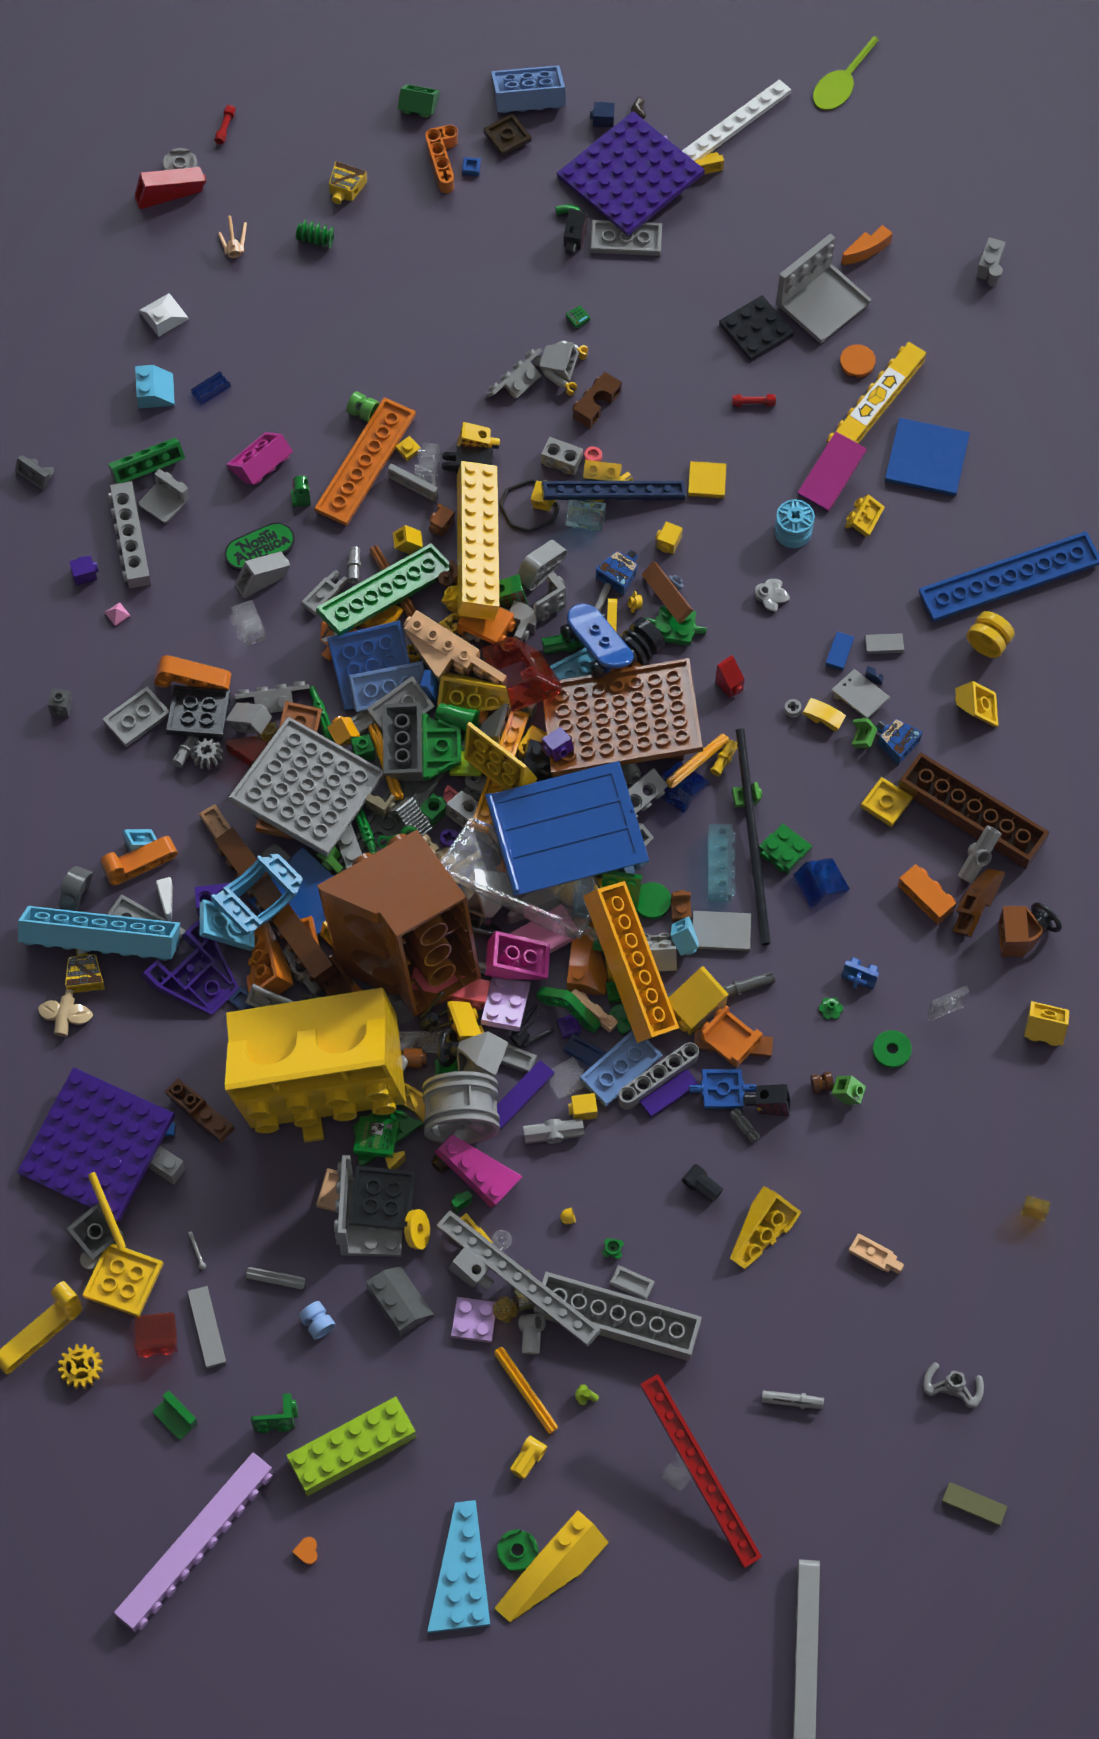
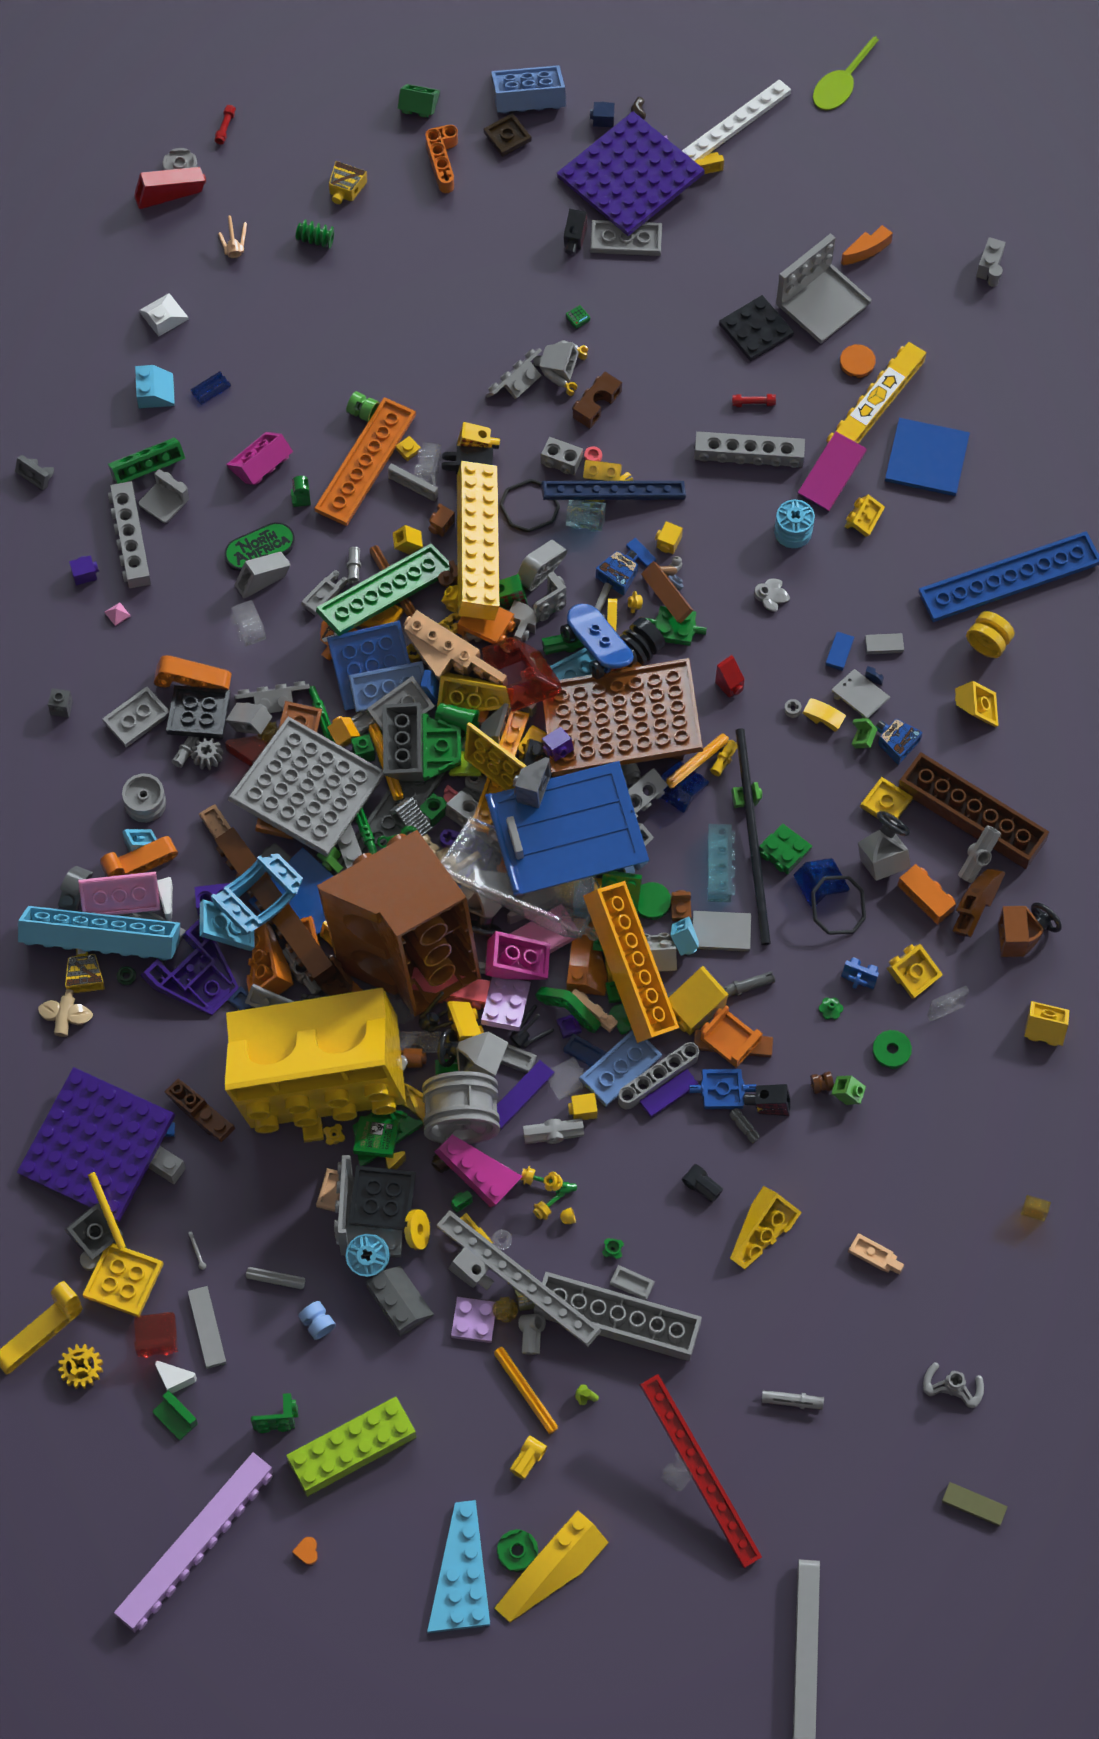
dark tan bracket [365,794,396,818] -> none
blue tile [462,157,481,176] -> none
yellow brick [530,480,556,511] -> none
green arm [555,204,580,215] -> none
yellow tile [688,461,726,498] -> none
none -> bright pink tile [78,872,161,915]
none -> dark green plate [117,966,136,985]
none -> light grey wheel [122,773,166,823]
none -> white slope [155,1361,197,1393]
none -> yellow plate [323,1124,345,1145]
none -> medium azure wheel [345,1234,390,1277]
none -> light grey tile [506,816,524,860]
none -> flat silver slope [513,757,551,808]
none -> yellow plant [520,1166,577,1220]
none -> blue piece [626,538,656,568]
none -> arm [660,556,683,575]
none -> light grey brick [694,431,805,468]
none -> black piece [811,876,866,935]
none -> light grey piece [858,811,911,881]
none -> yellow plate [886,944,943,999]

